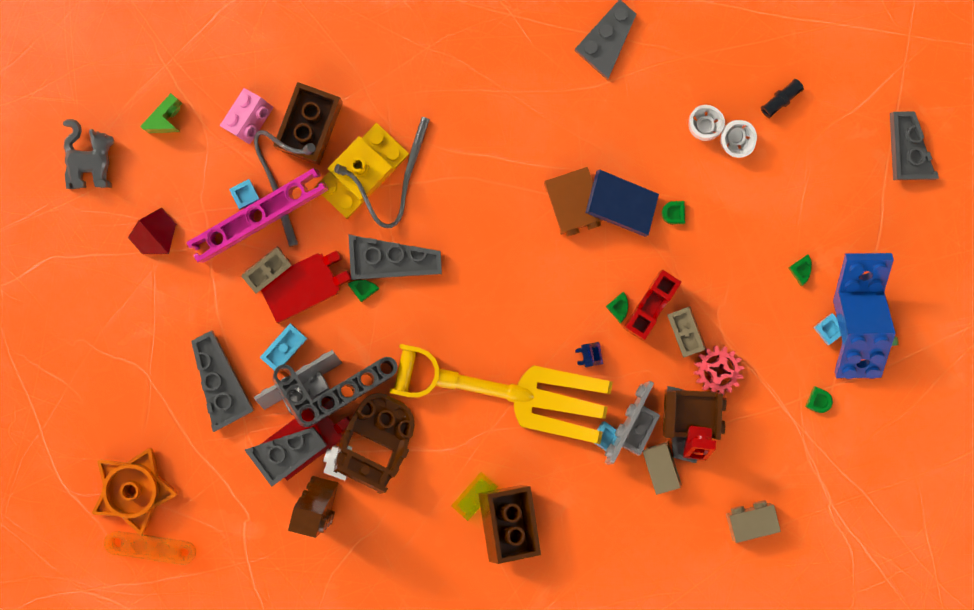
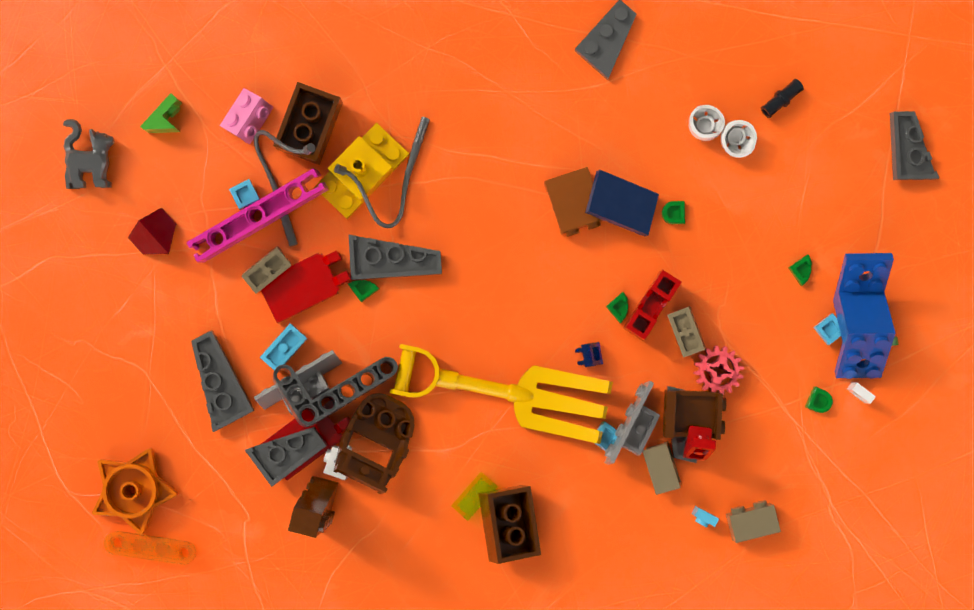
none -> medium azure plate [691,506,719,527]
none -> white tile [846,382,876,404]

